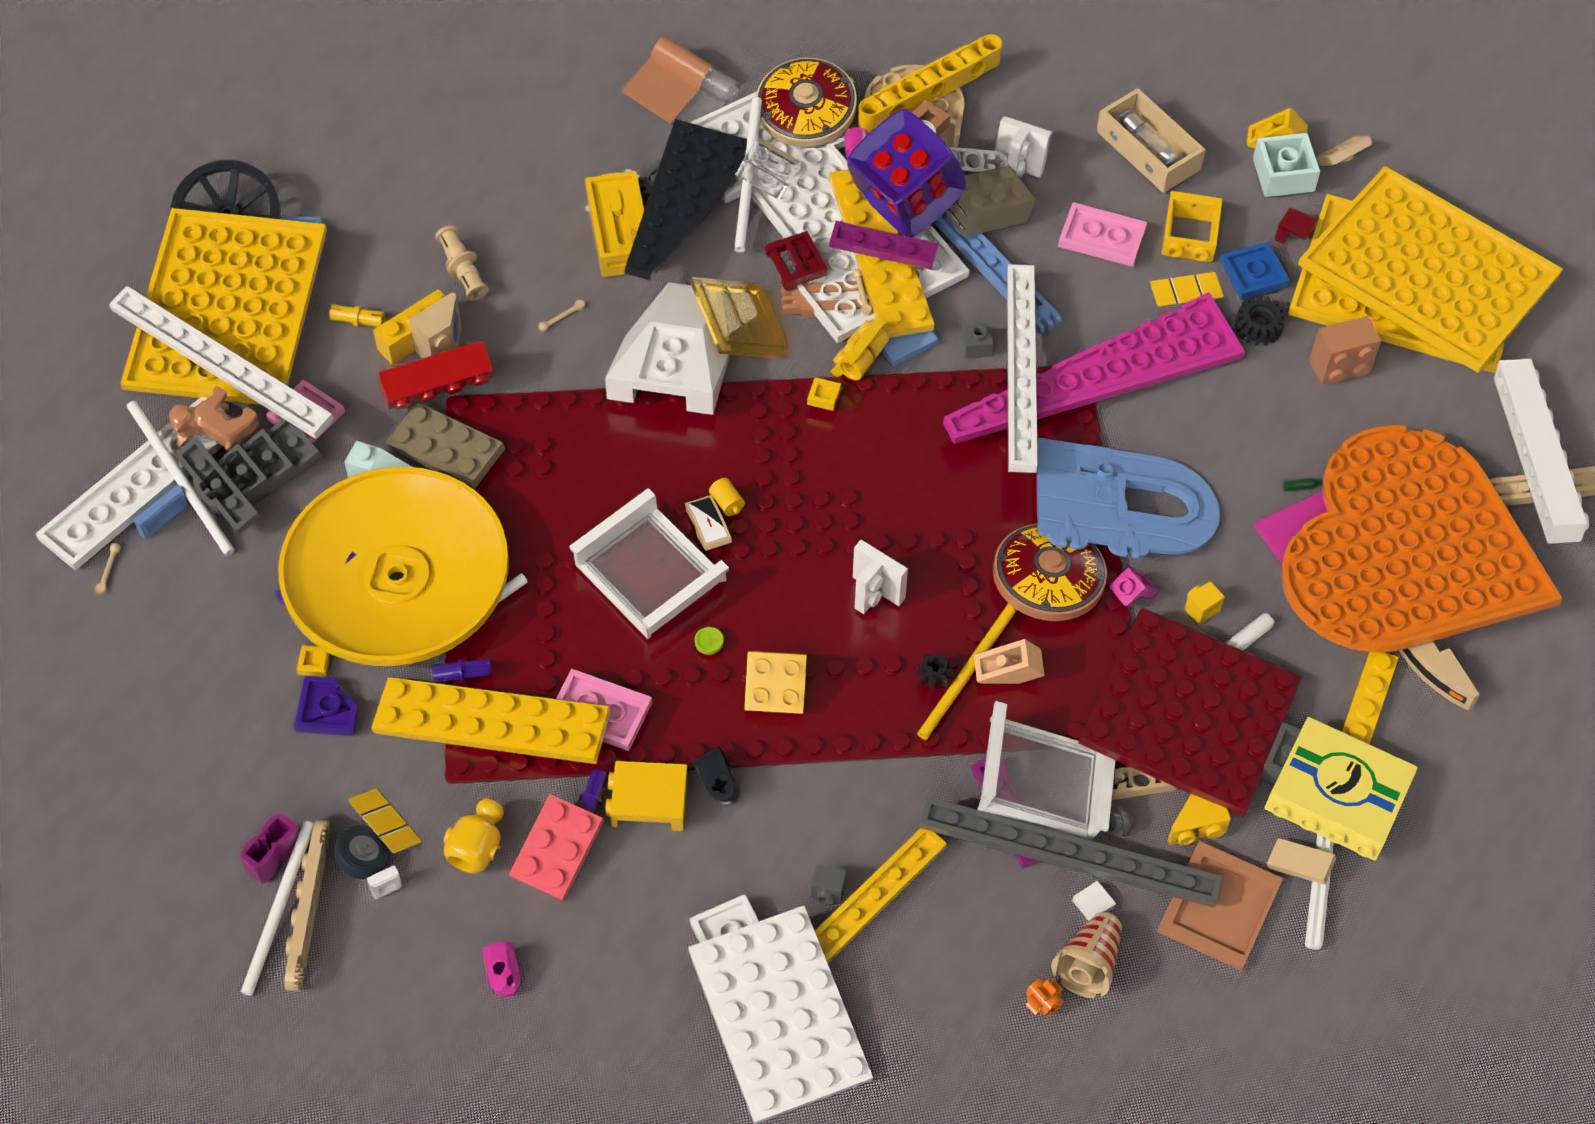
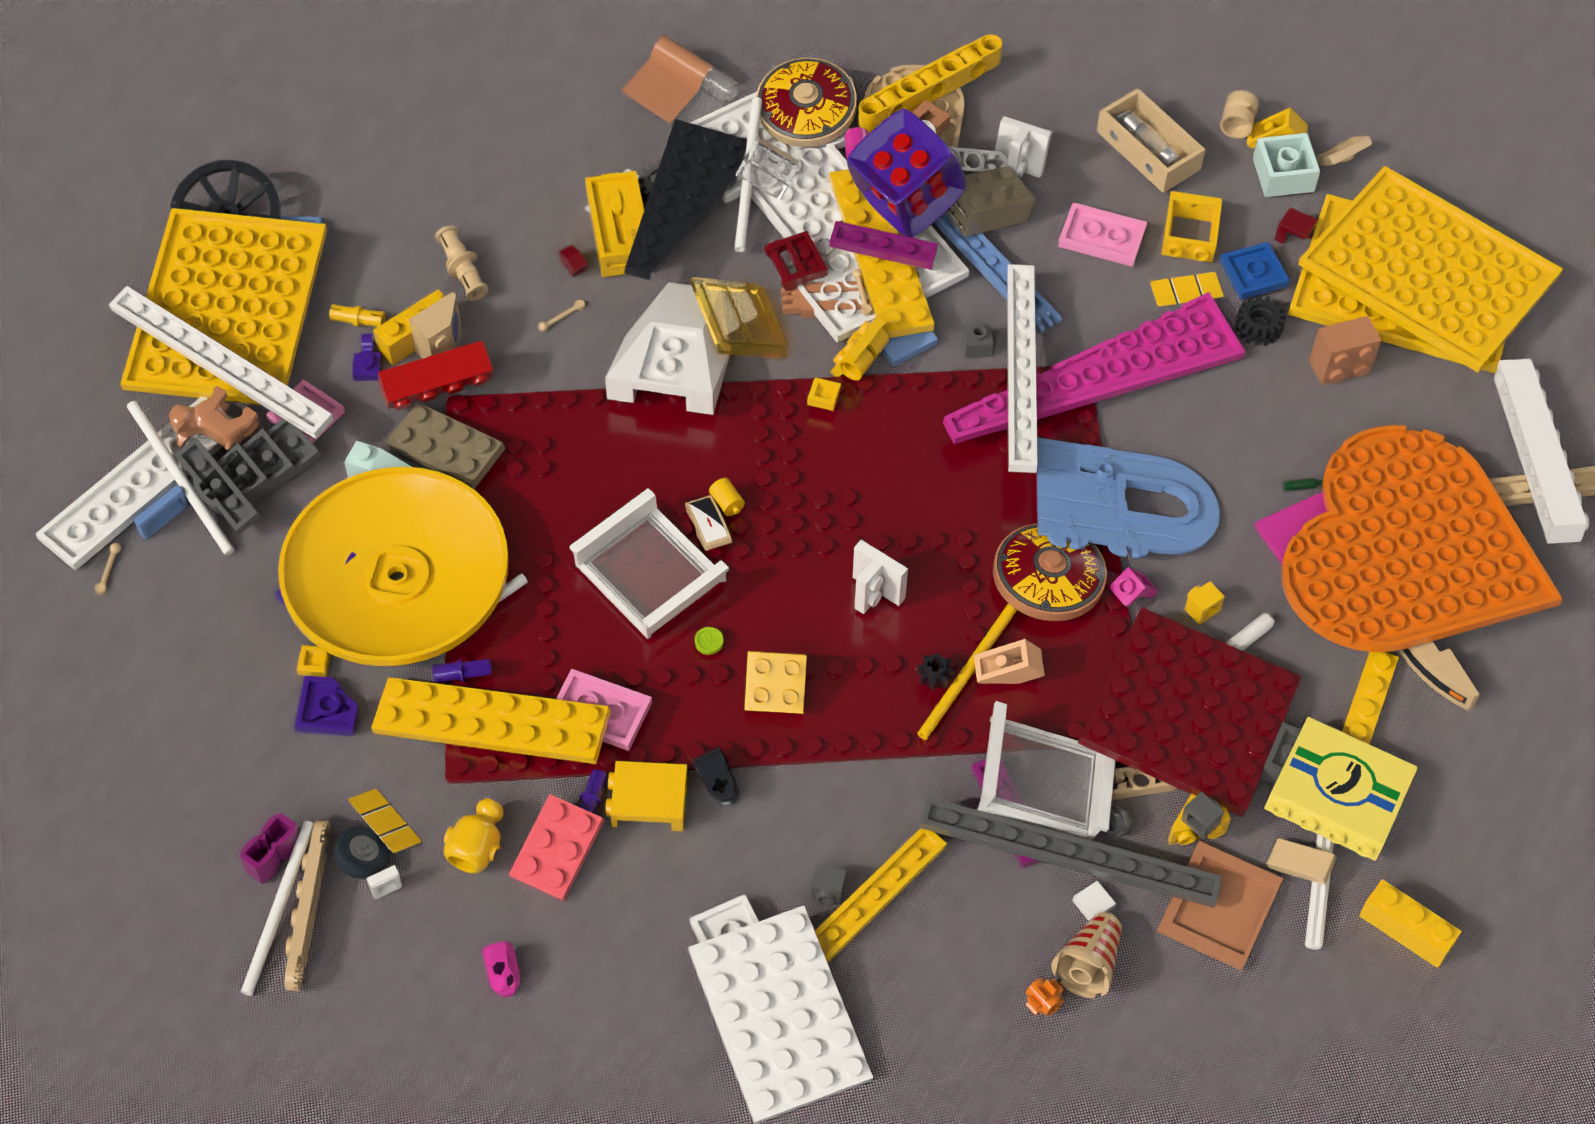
none -> dark purple plate [352,334,382,381]
none -> dark red piece [558,245,588,278]
none -> dark grey plate [1181,792,1224,840]
none -> tan wheel [1220,90,1259,139]
none -> yellow brick [1359,879,1462,968]

